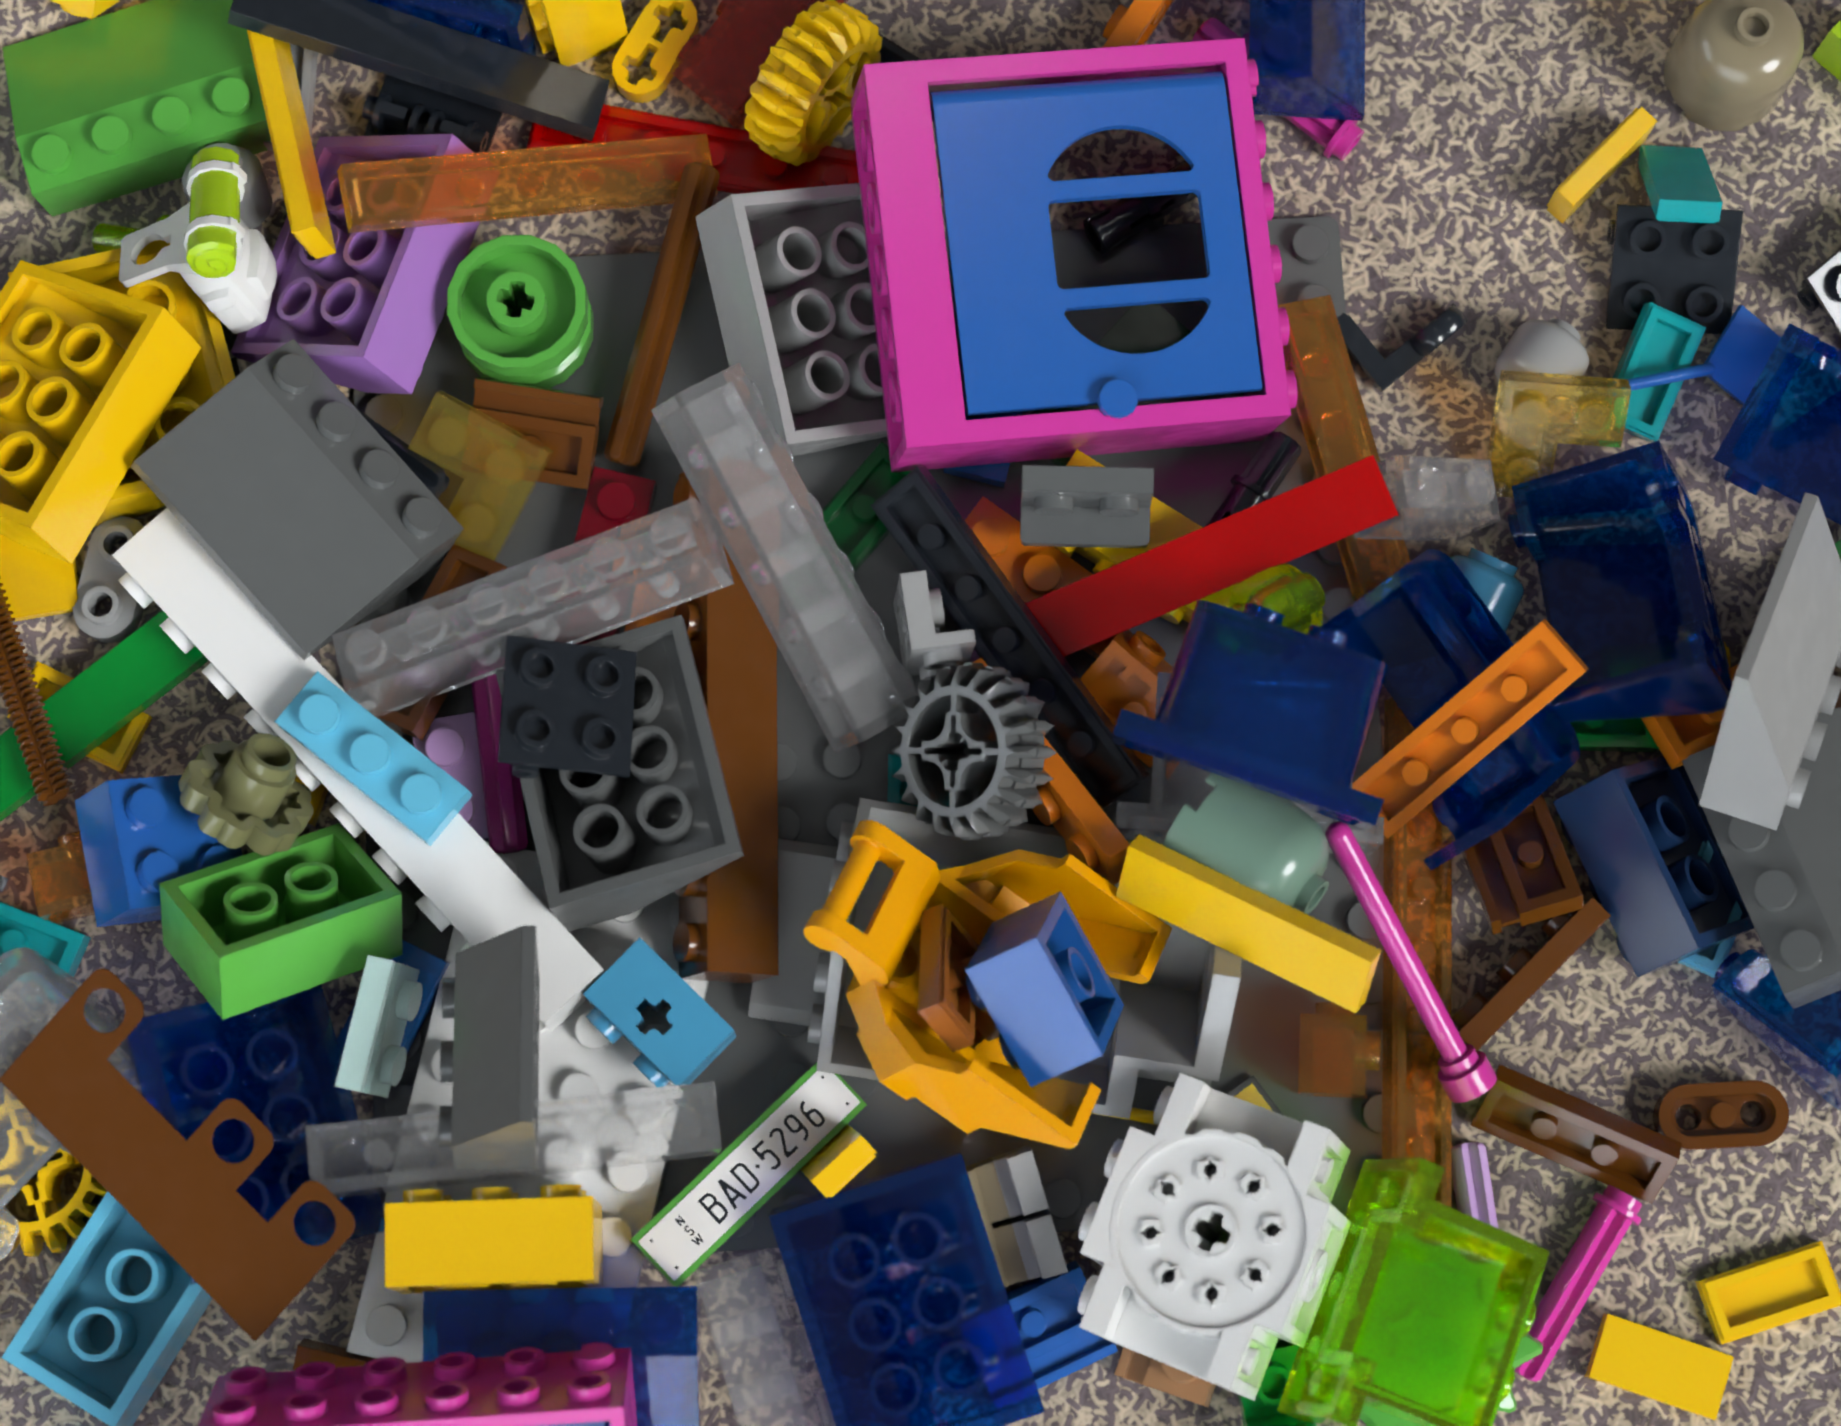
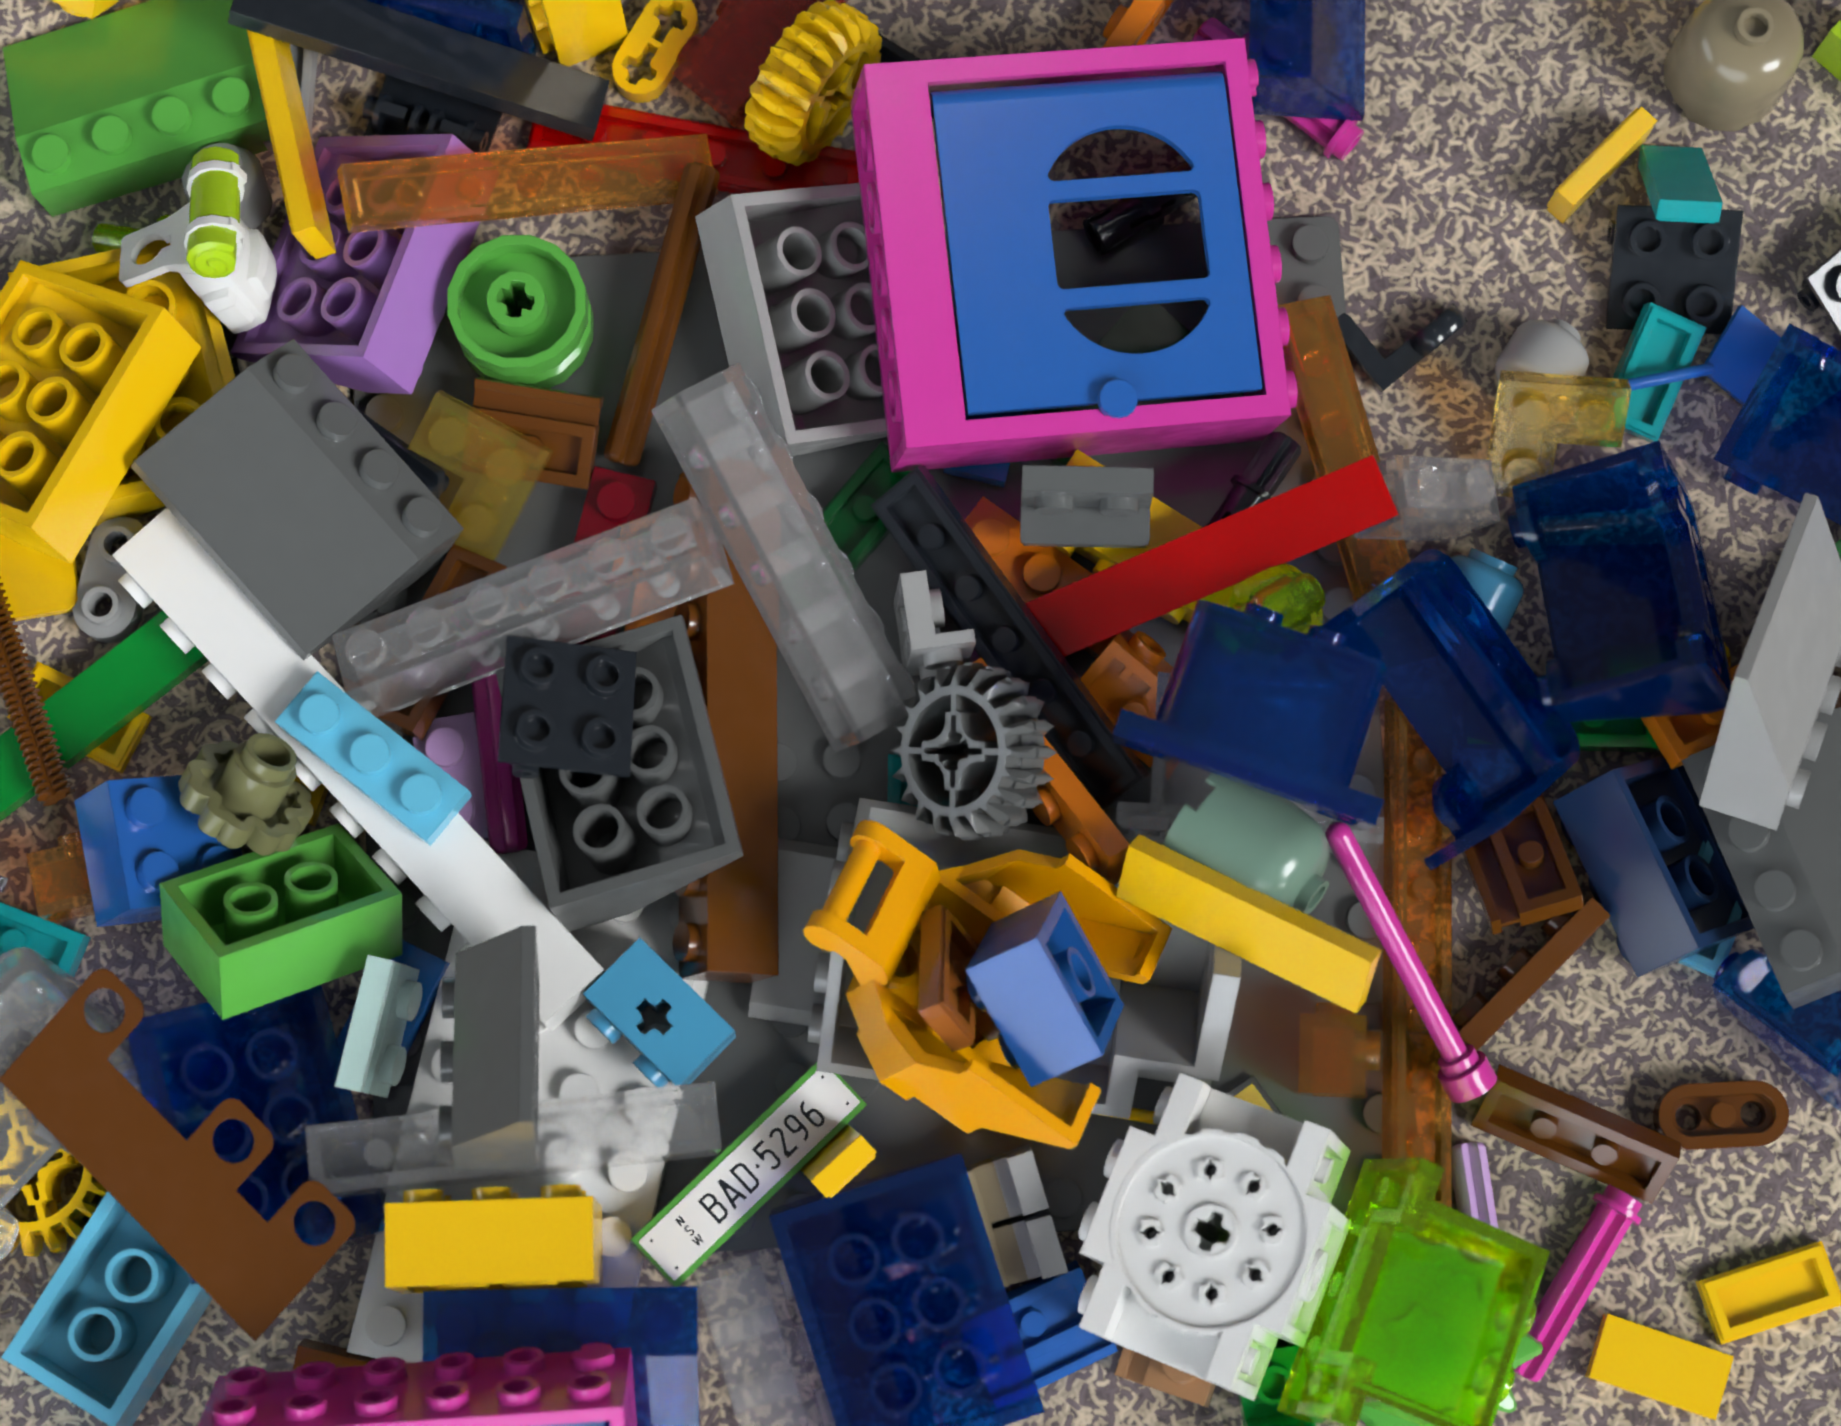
orange plate [1345,619,1589,839] -> none

